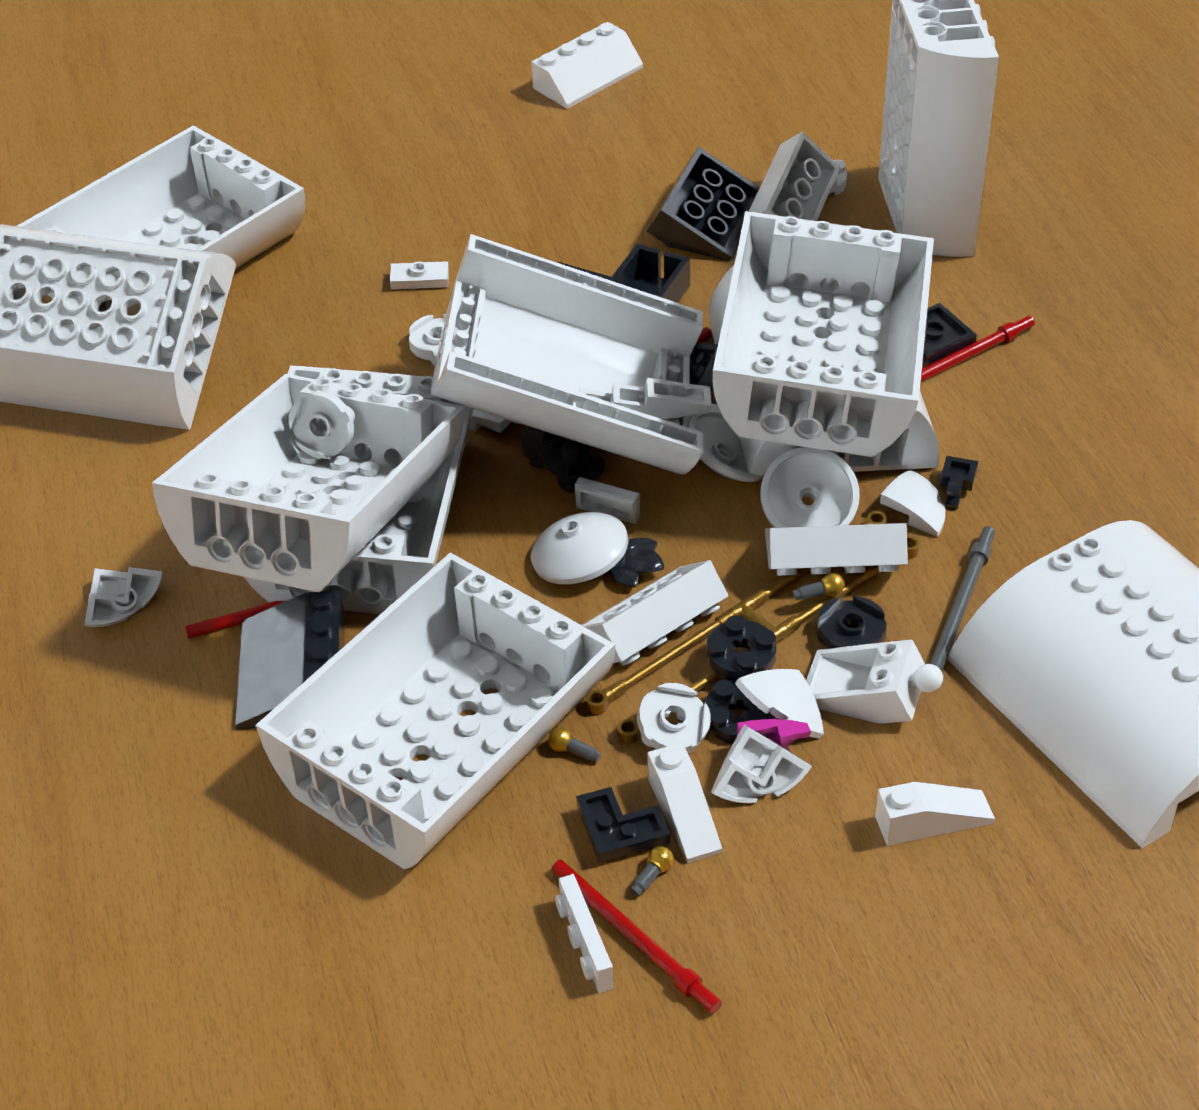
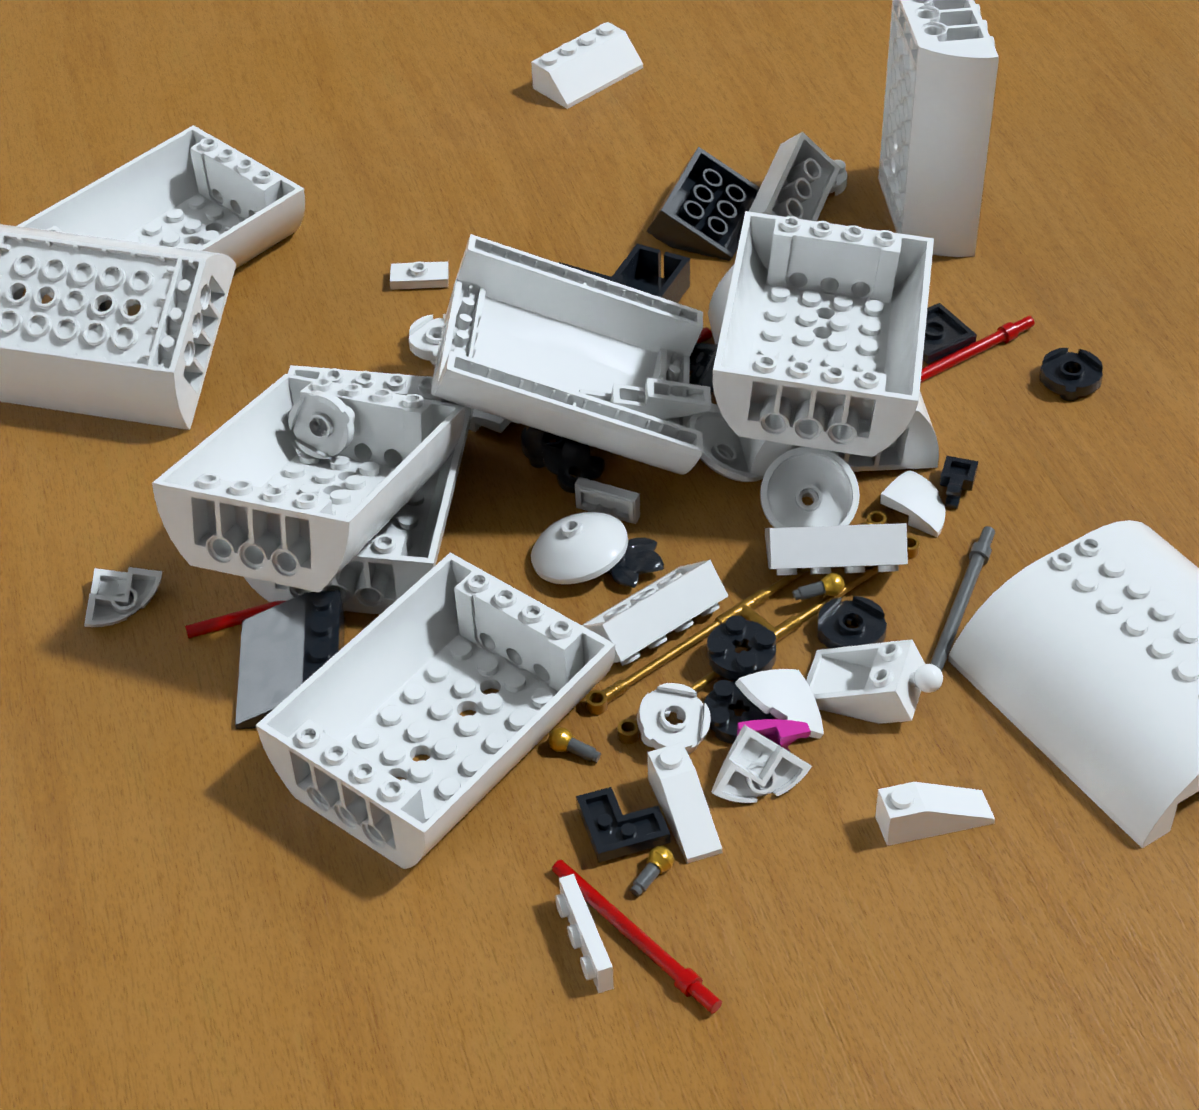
none -> black plate [1039,348,1103,401]

